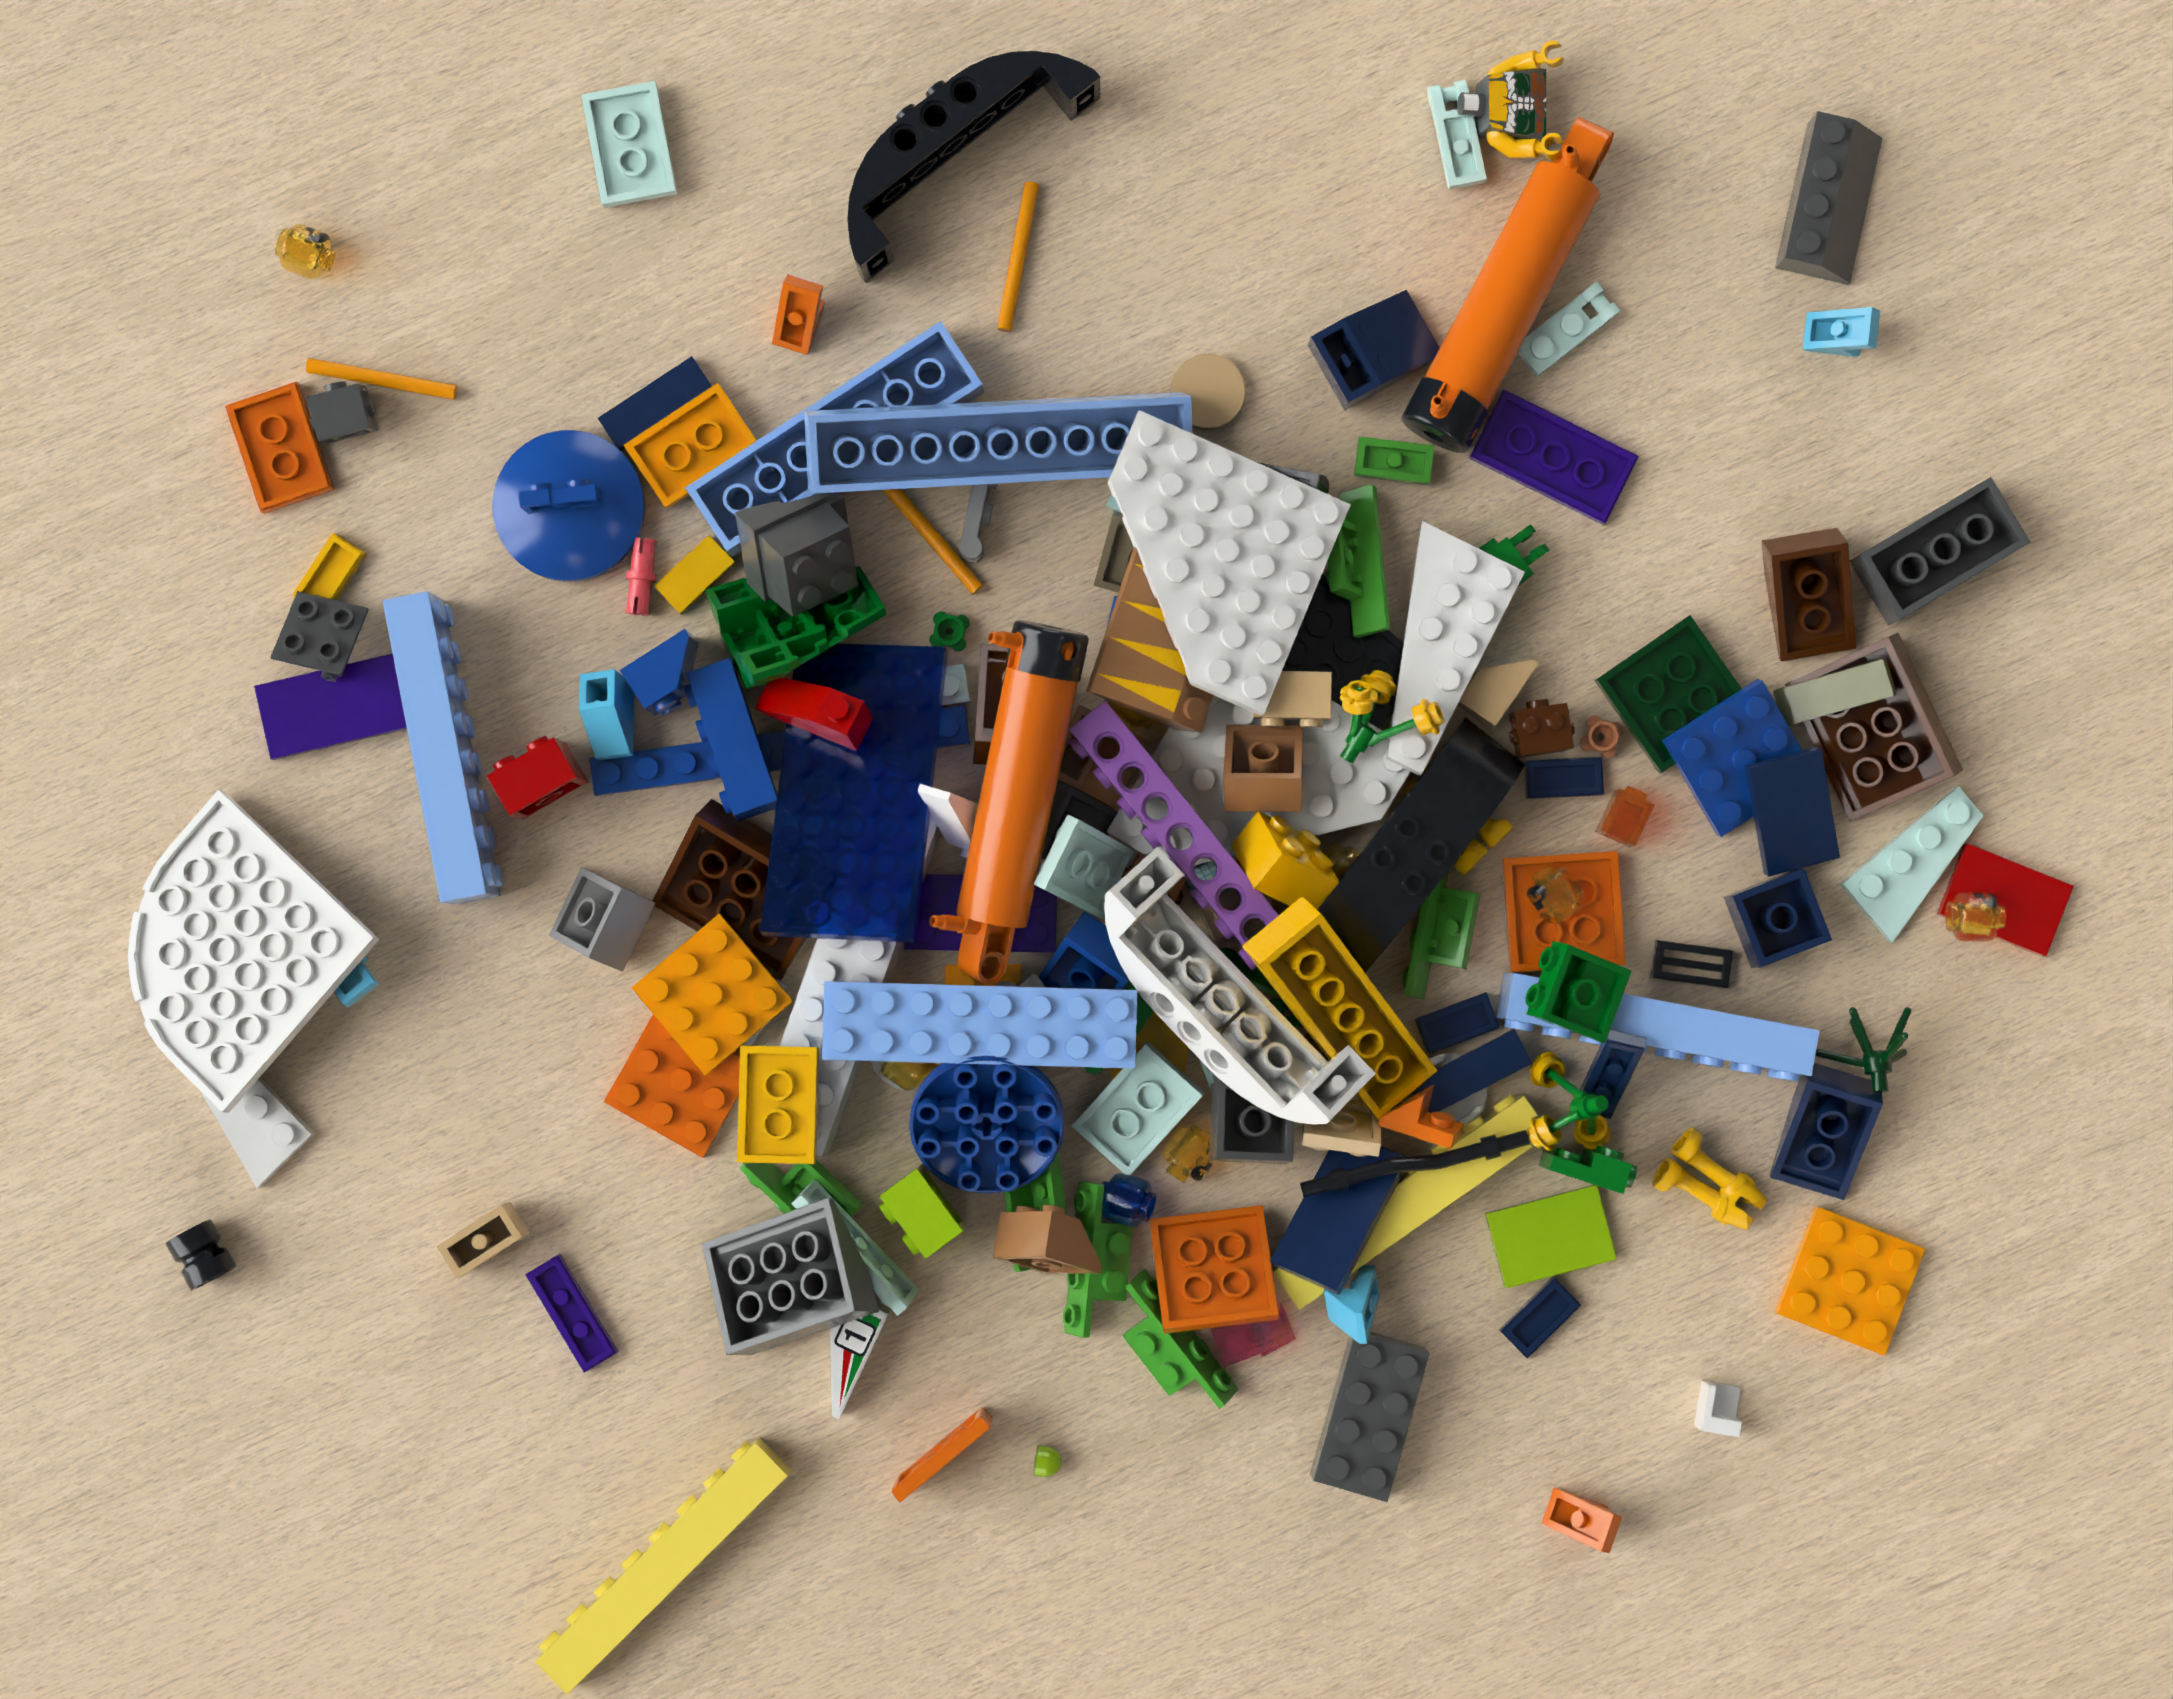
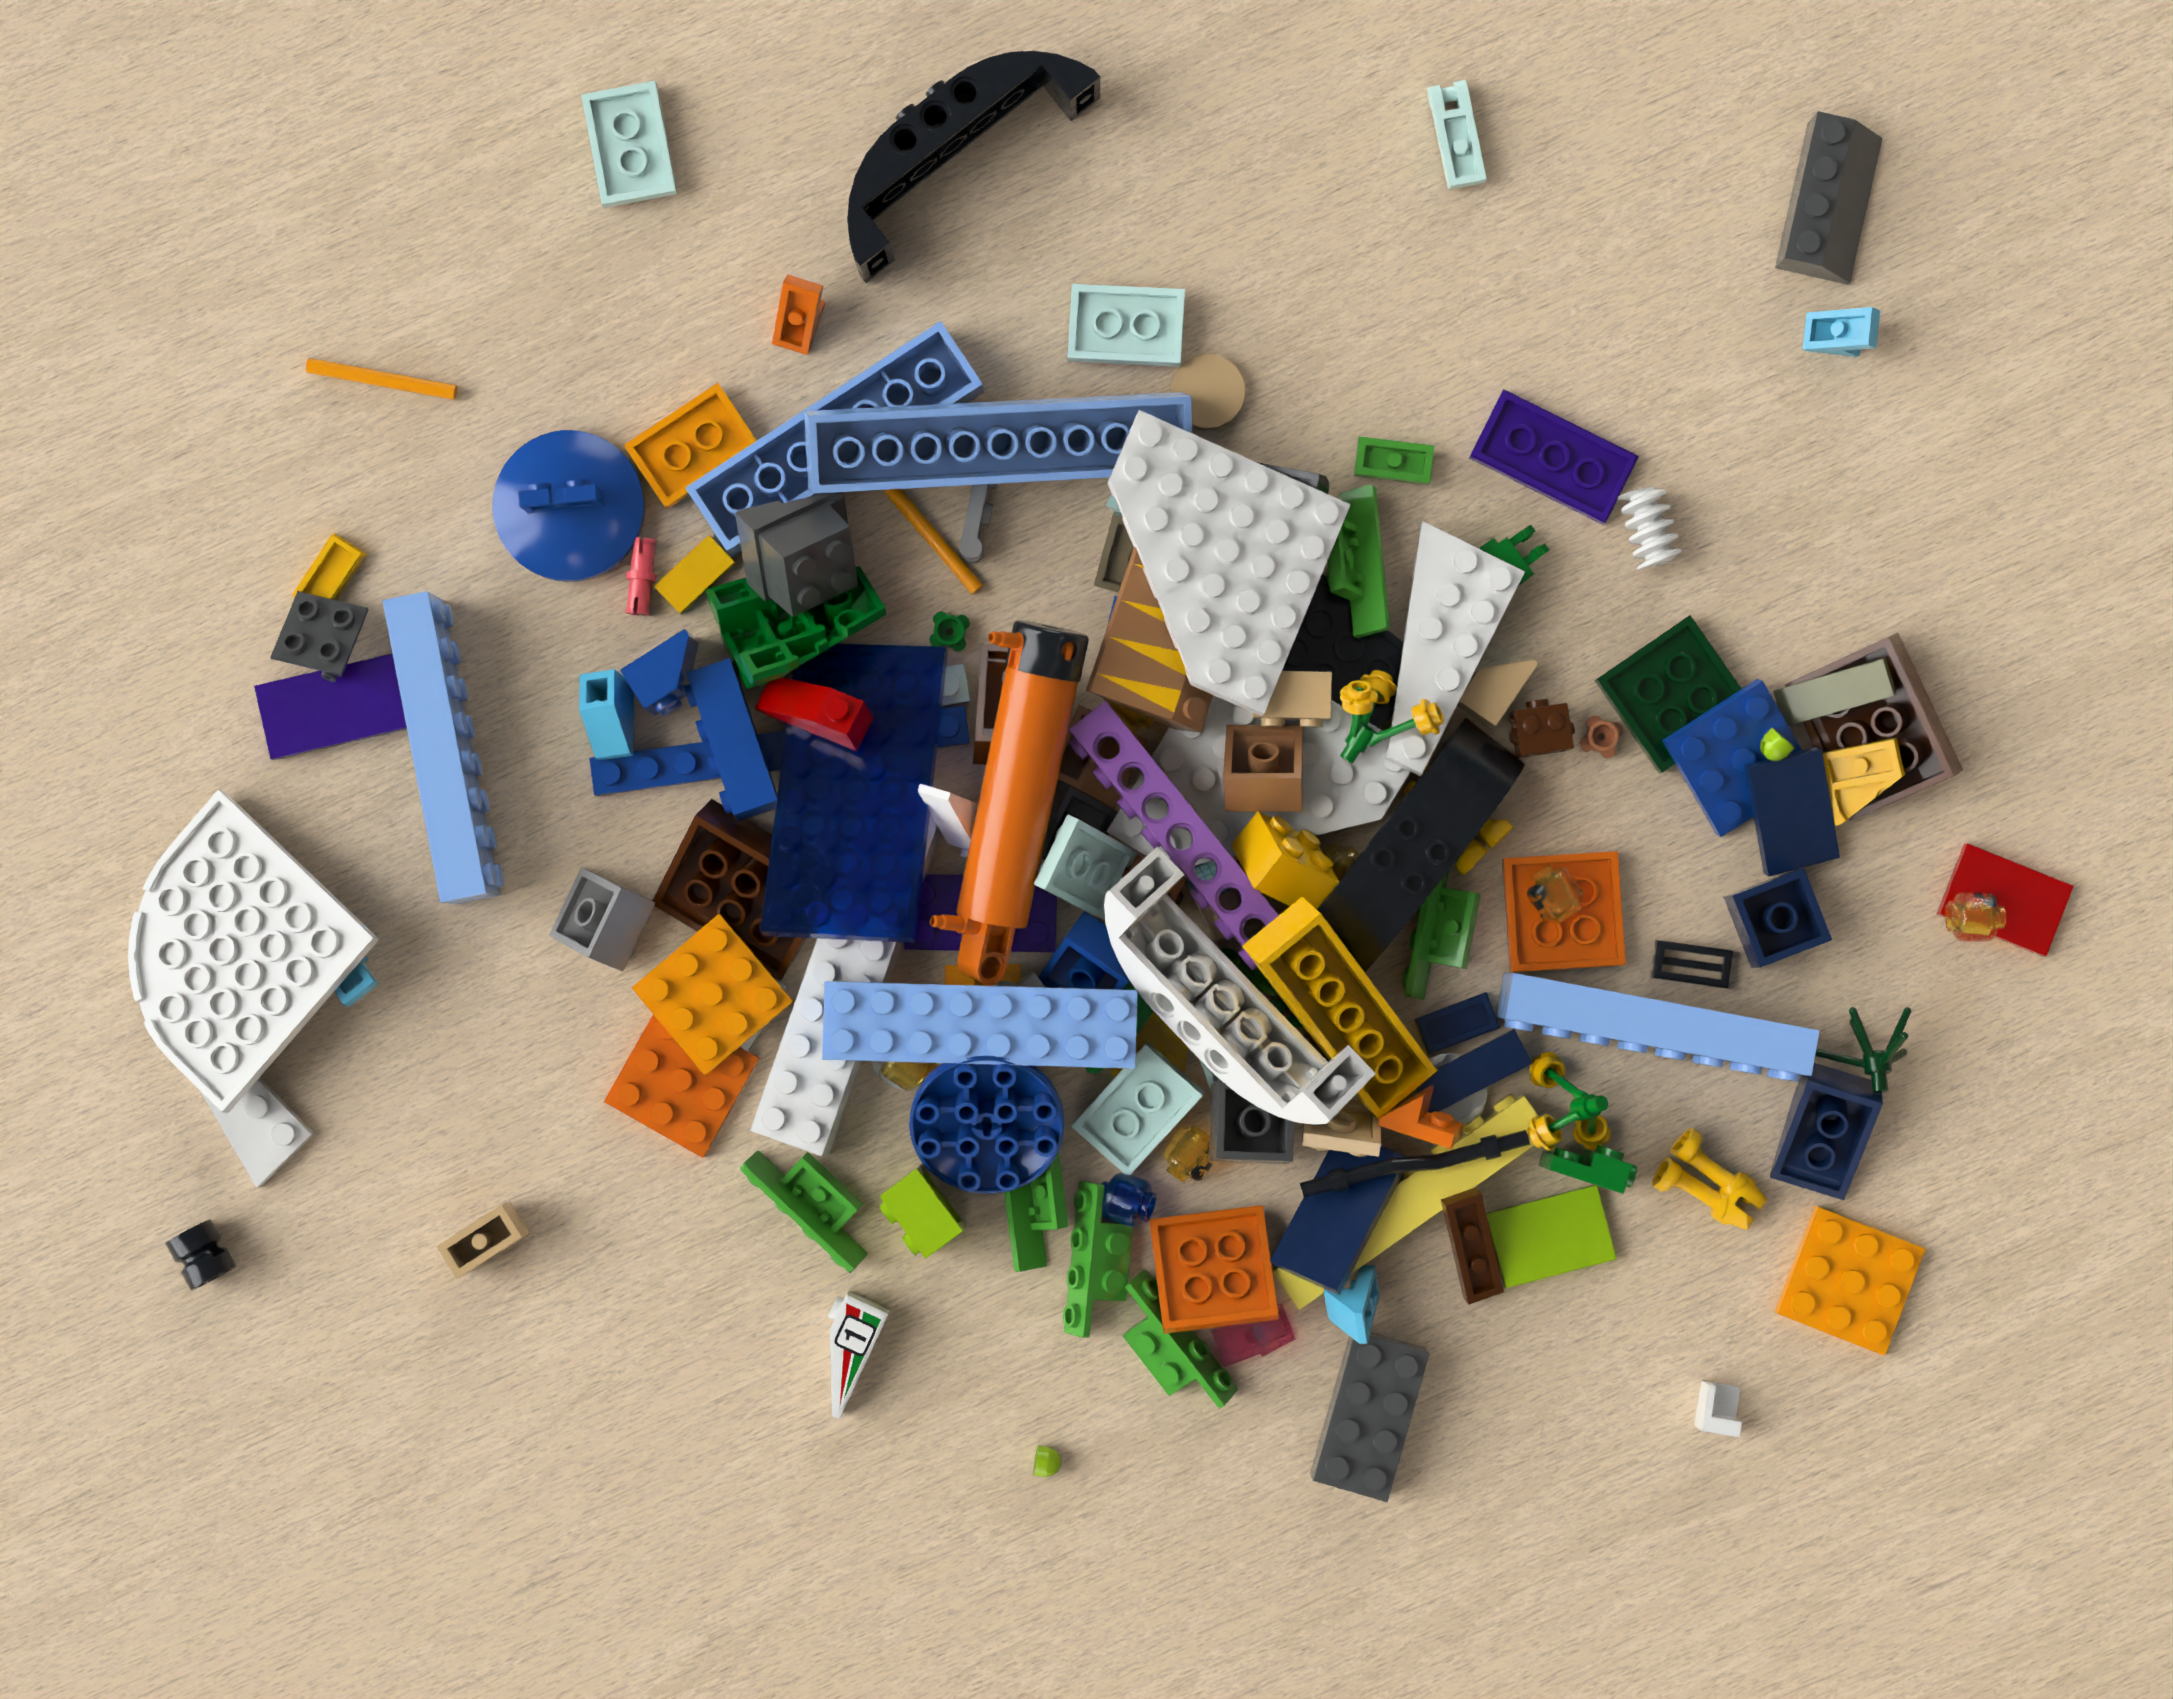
orange tile [225,382,335,514] -> none
clear yellow head [275,224,336,279] -> none
dark grey head [306,381,378,444] -> none
red brick [486,736,589,820] -> none
dark purple tile [525,1254,619,1373] -> none
light yellow brick [535,1437,791,1695] -> none
dark blue tile [598,356,712,451] -> none
dark grey slope [702,1198,879,1355] -> none
yellow plate [737,1046,819,1164] -> none
light aqua plate [792,1180,920,1316] -> none
orange tile [891,1407,993,1503] -> none
medium nougat slope [993,1205,1102,1274] -> none
light orange bar [997,181,1039,332] -> none
dark blue slope [1308,290,1440,411] -> none
orange piece [1401,117,1614,453] -> none
torso [1457,41,1564,162] -> none
dark blue tile [1499,1277,1581,1359] -> none
light aqua plate [1517,282,1621,378] -> none
dark blue tile [1524,757,1604,799] -> none
green plate [1525,941,1632,1044] -> none
orange slope [1541,1488,1622,1553] -> none
dark blue tile [1580,1030,1646,1119] -> none
clear orange brick [1595,786,1655,848] -> none
reddish brown slope [1762,528,1856,661] -> none
light aqua wing [1840,787,1984,942] -> none
dark grey brick [1850,477,2031,625] -> none
none -> light aqua plate [1067,284,1185,367]
none -> reddish brown plate [1441,1187,1504,1305]
none -> white piece [1618,487,1683,570]
none -> lime hinge [1760,728,1795,761]
none -> yellow wing [1822,738,1905,826]

